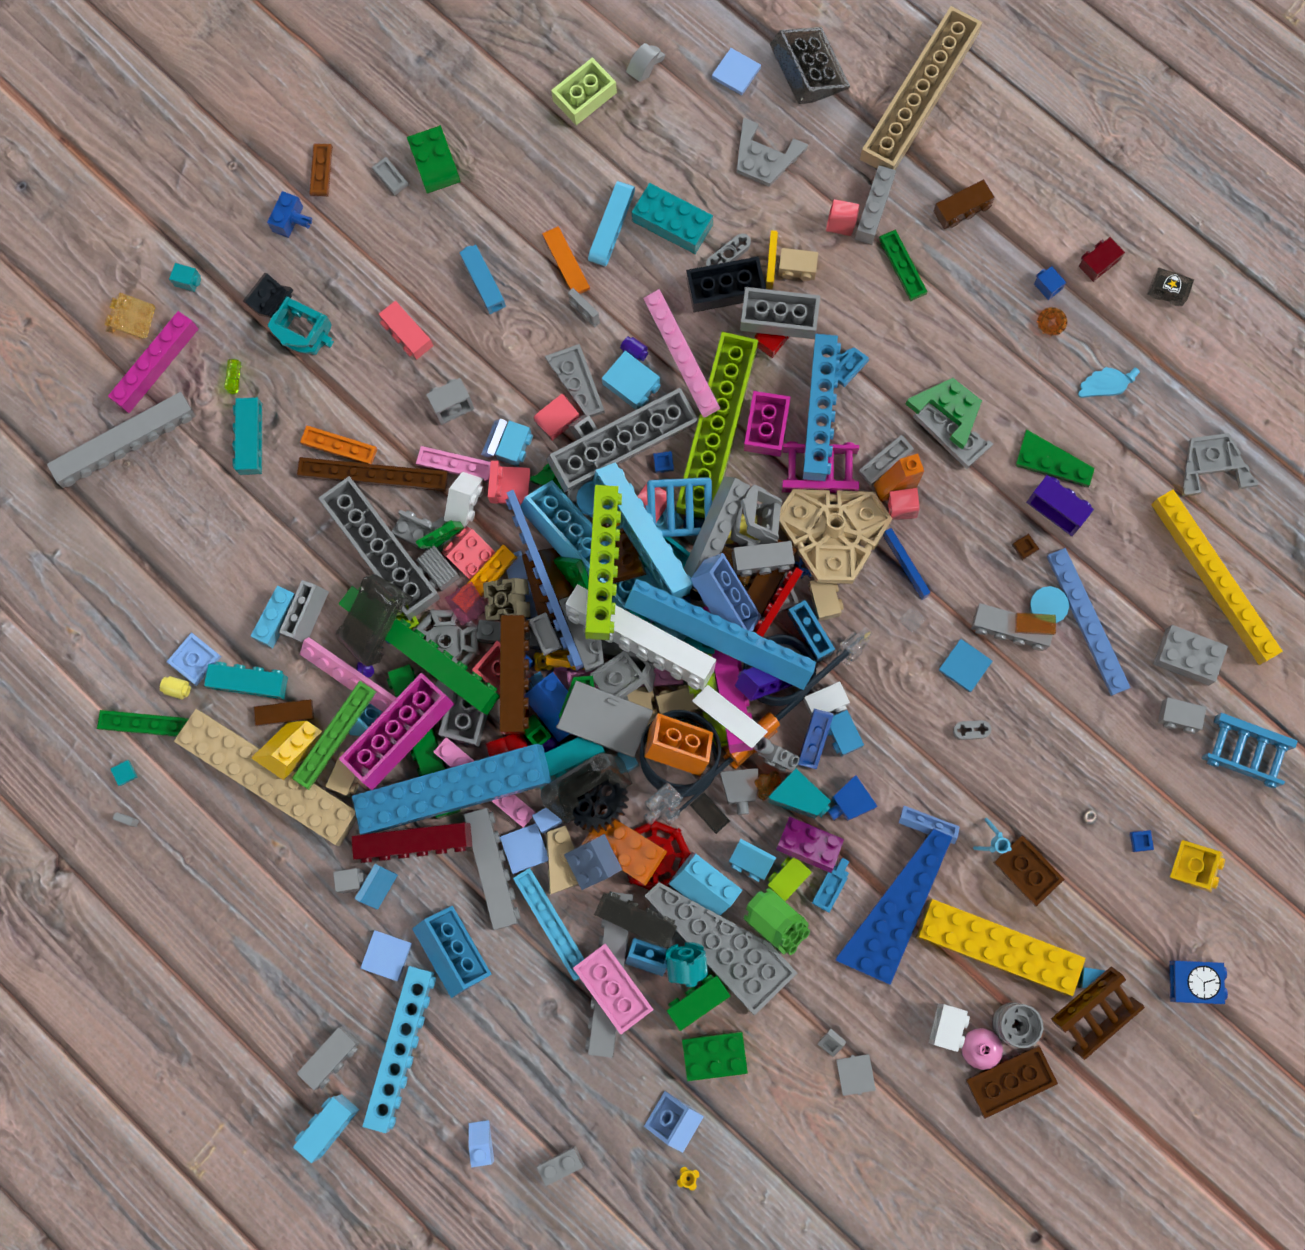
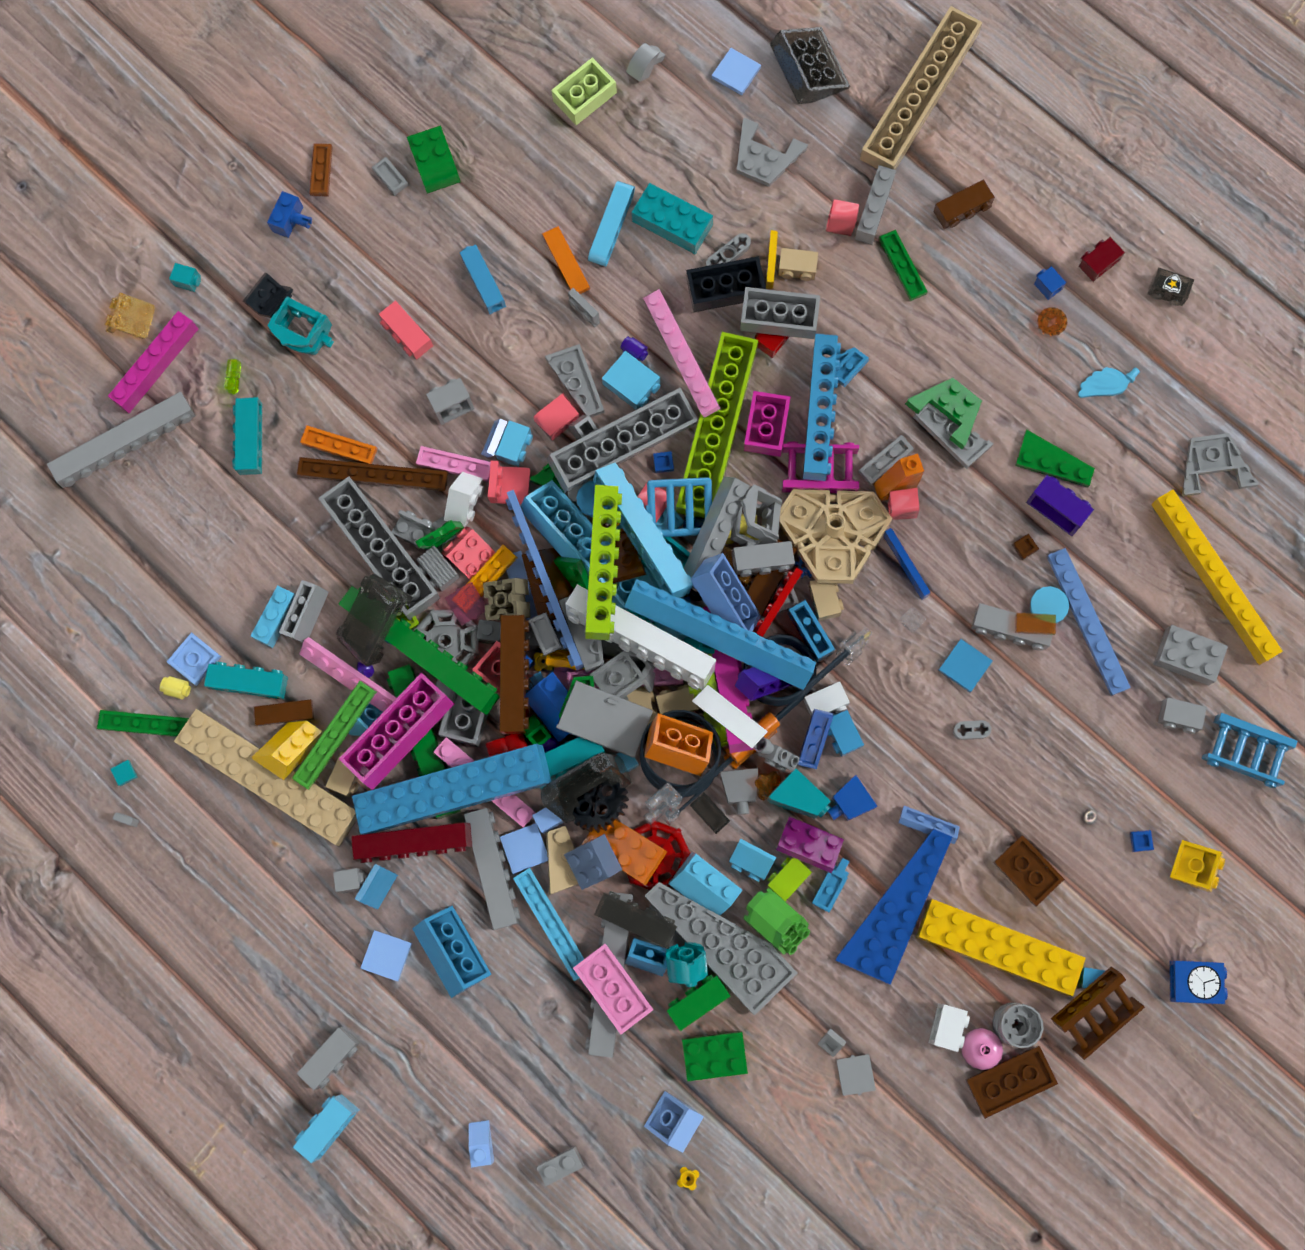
medium azure brick [362,966,436,1133] -> none
medium azure plant [973,818,1012,853] -> none

